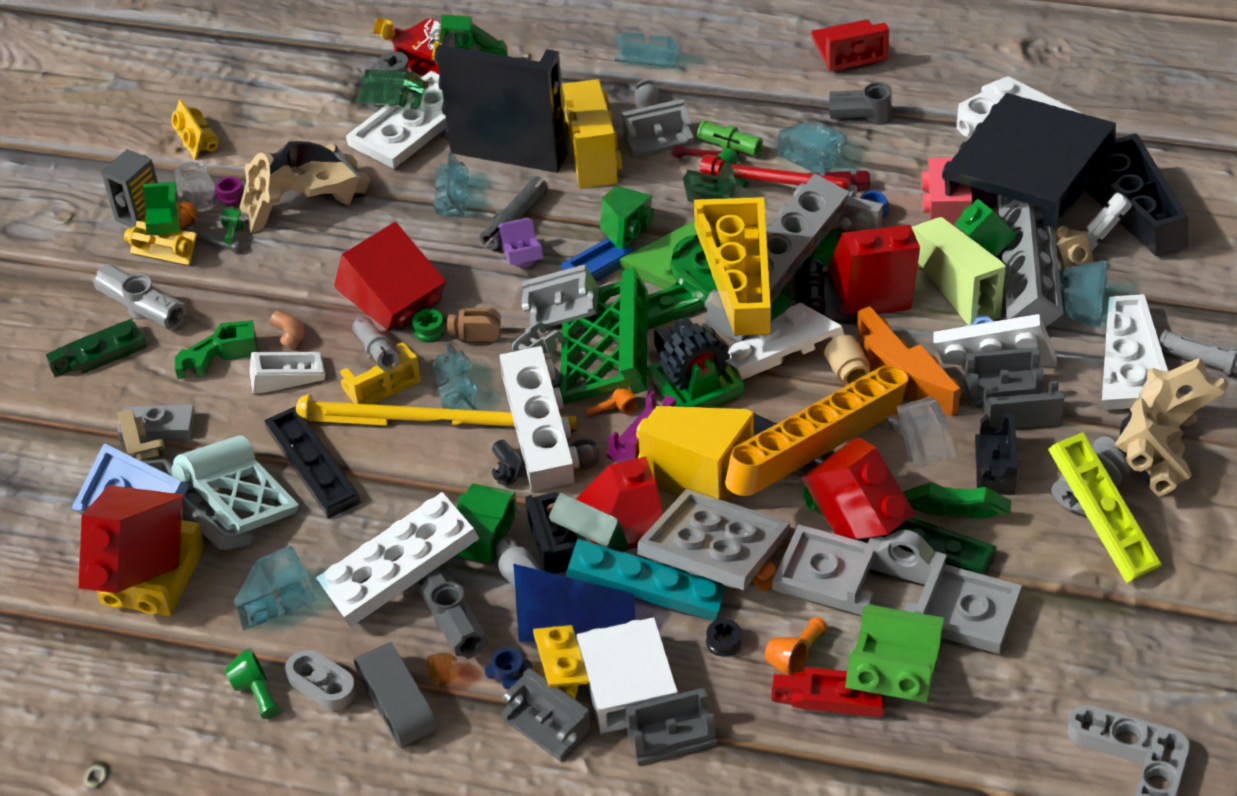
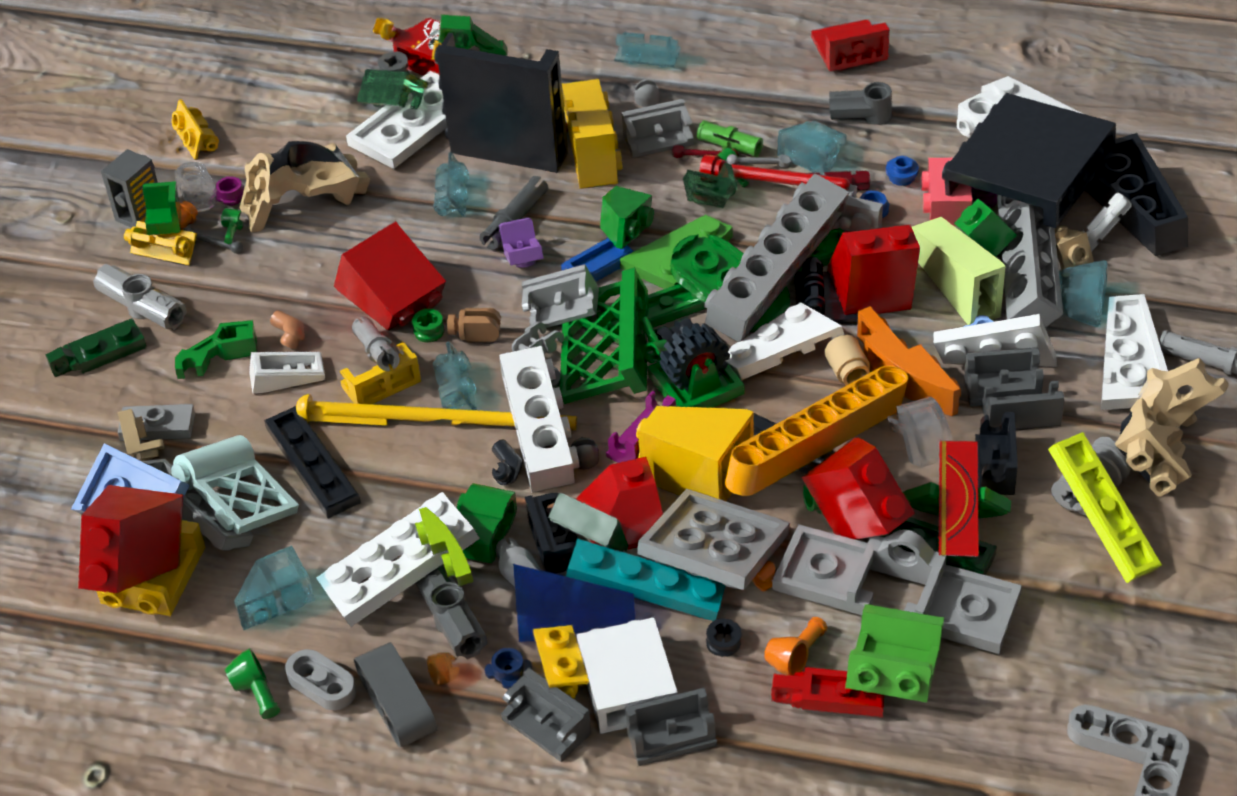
orange hand [585,387,638,417] -> none
yellow wedge [694,197,771,336] -> none
none -> lime slope [415,507,474,586]
none -> green hand [640,317,667,363]
none -> light grey hinge [726,154,791,168]
none -> blue plate [886,156,919,186]
none -> red sticker [939,441,979,556]

